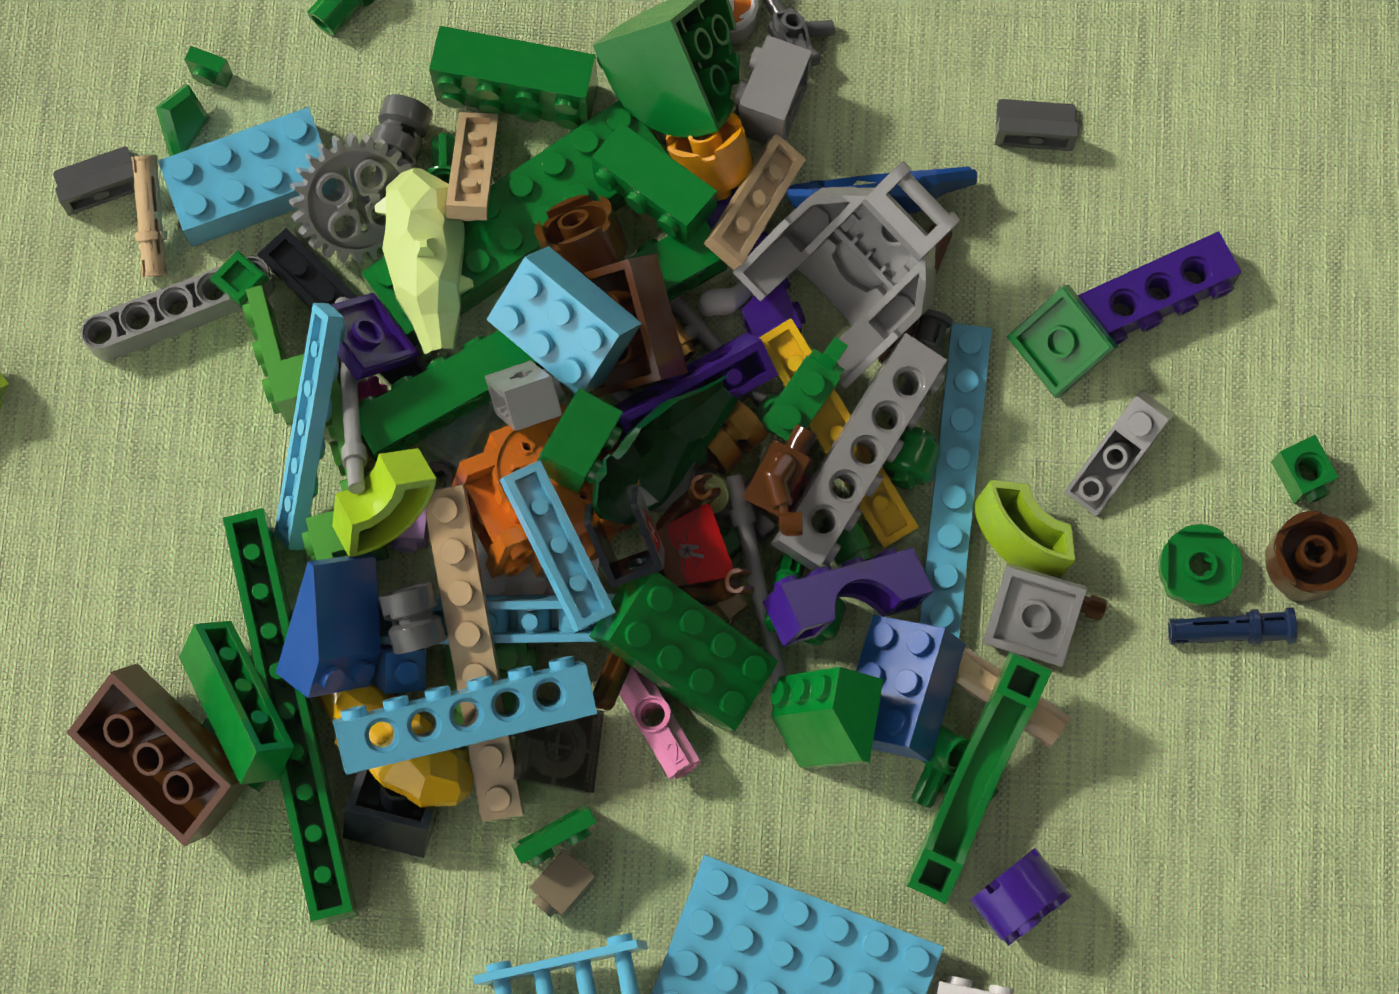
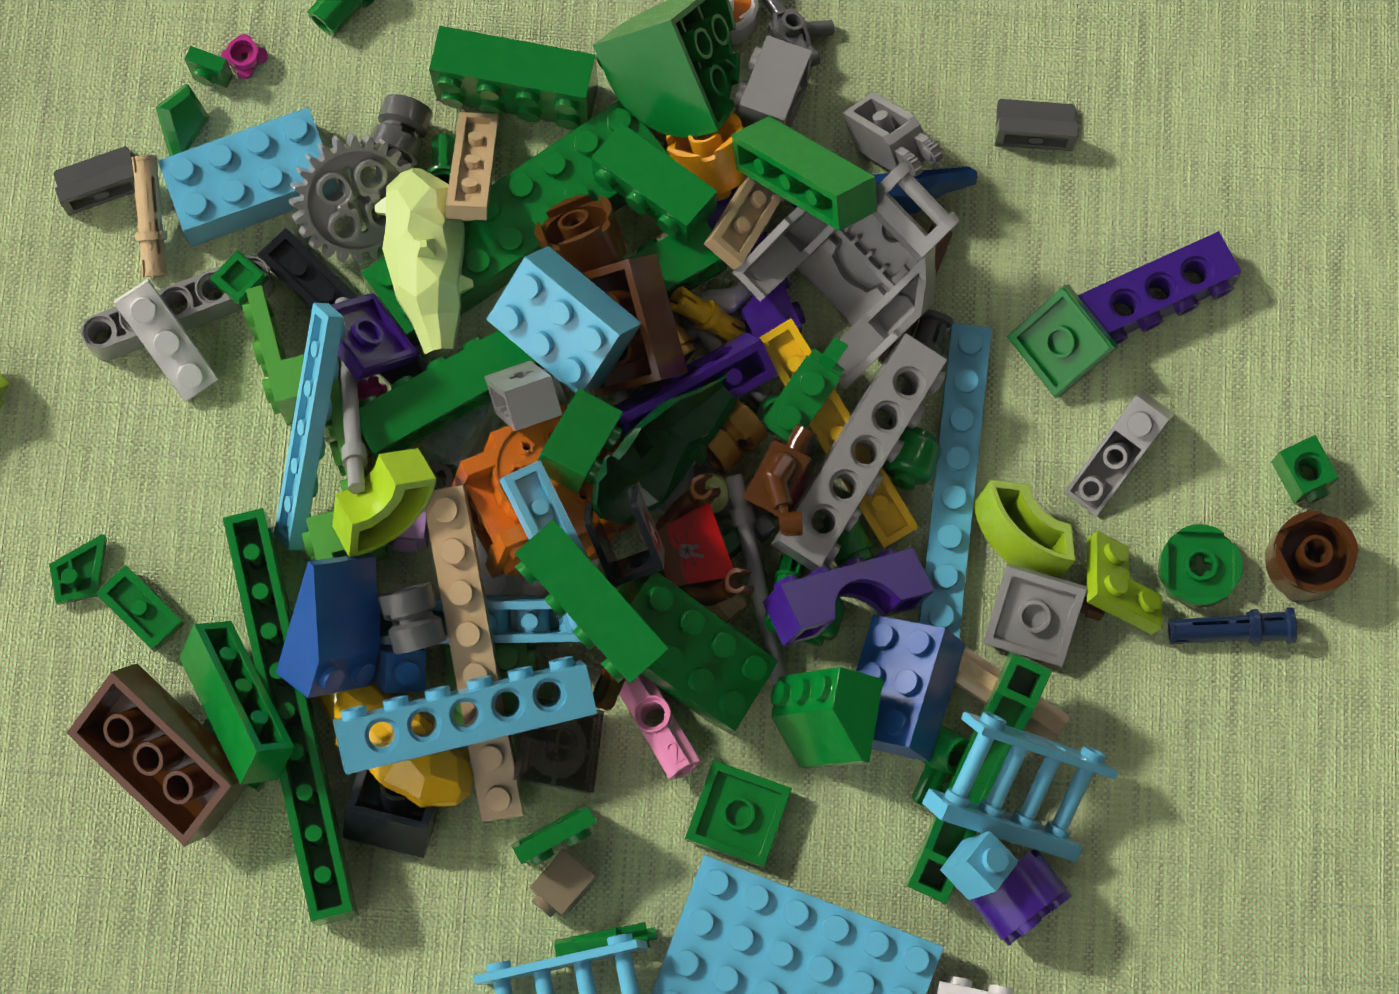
none -> green piece [49,534,107,605]
none -> green plate [96,565,184,653]
none -> white plate [114,279,218,402]
none -> dark pink plate [221,34,268,79]
none -> green brick [514,519,669,684]
none -> green piece [554,922,657,957]
none -> yellow pin [669,286,746,343]
none -> green plate [685,760,792,869]
none -> green brick [732,116,877,231]
none -> light grey hinge [843,92,942,177]
none -> medium azure fence [922,711,1118,862]
none -> medium azure brick [940,831,1019,900]
none -> lime plate [1087,531,1163,635]

